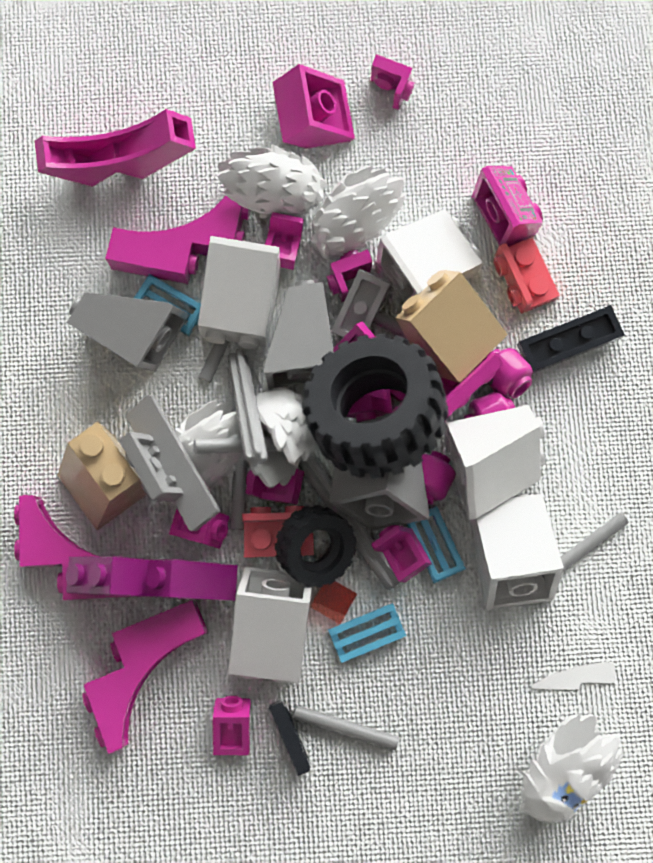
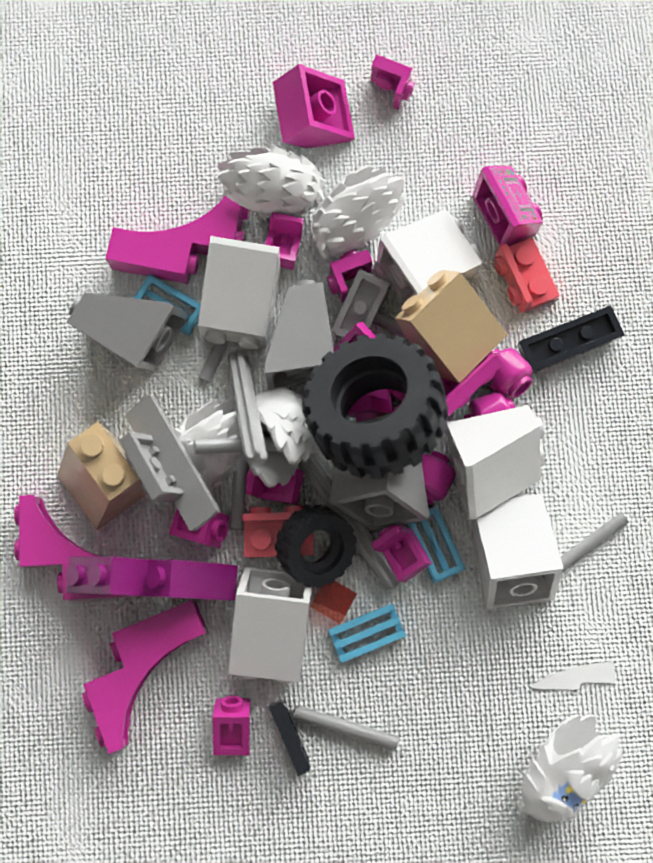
dark pink arch [34,109,196,187] -> none

